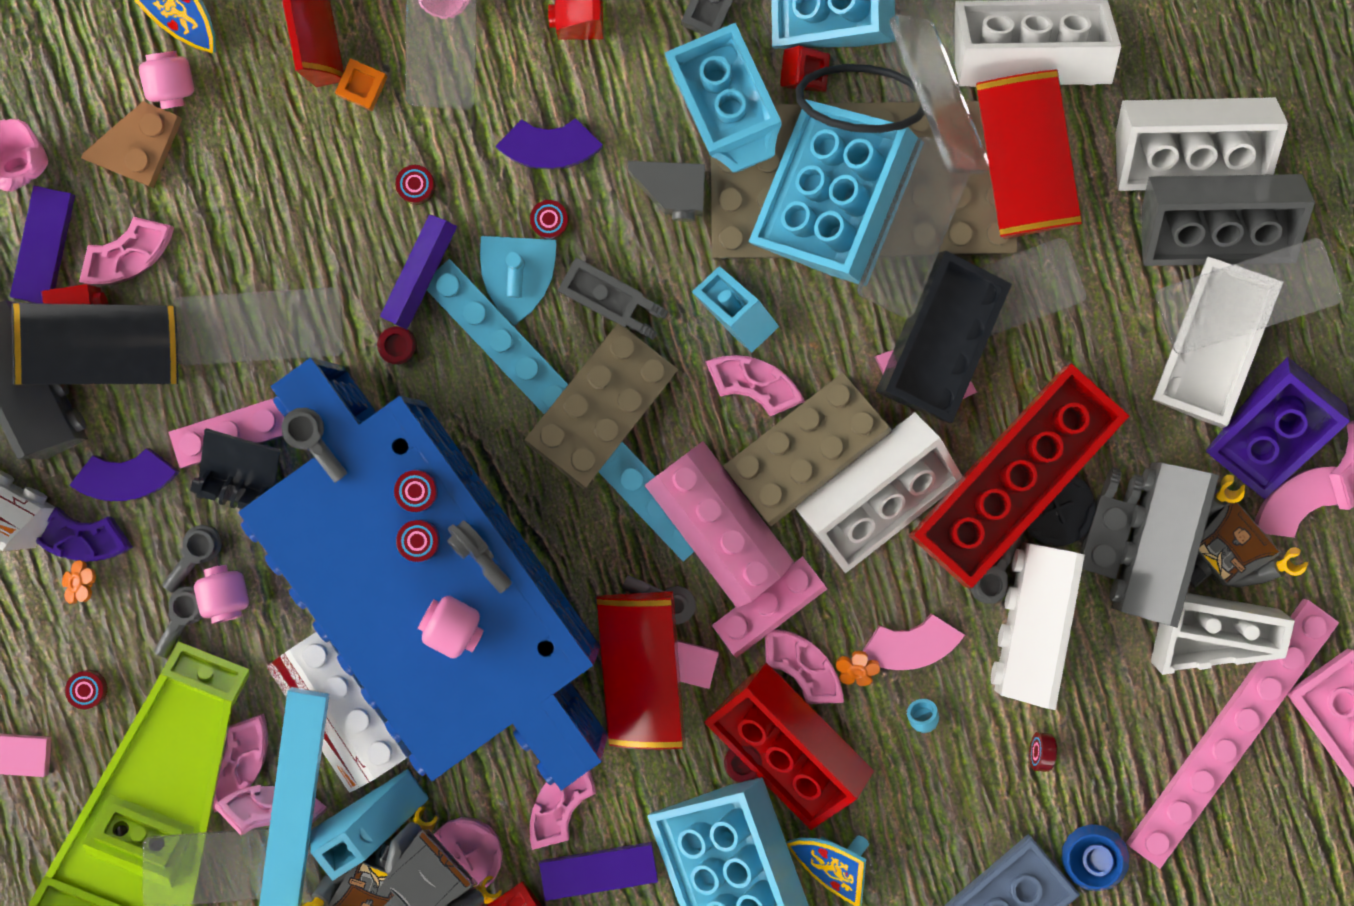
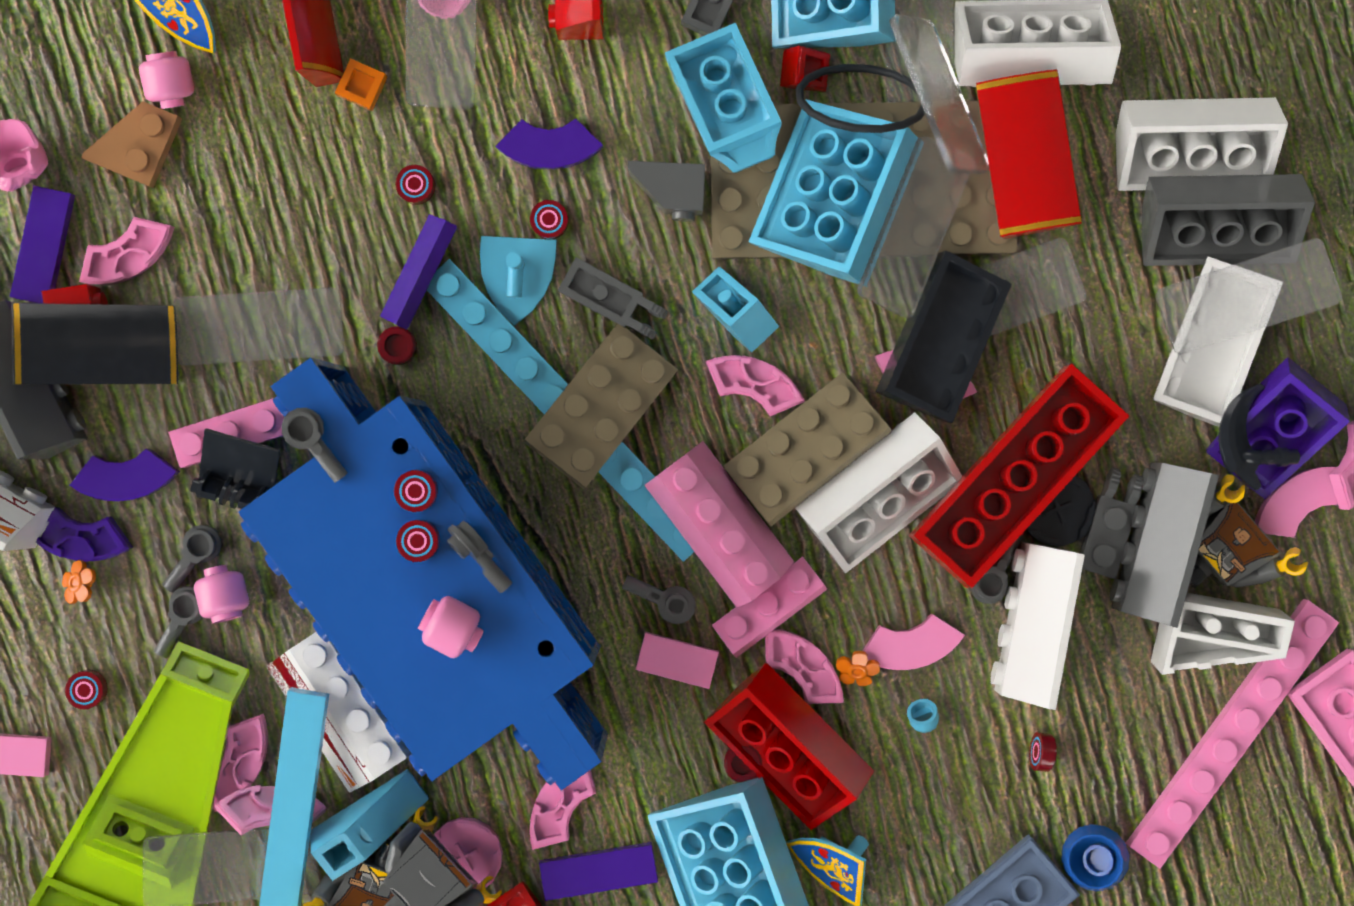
red slope [596,591,685,749] -> none
none -> black piece [1218,384,1300,490]

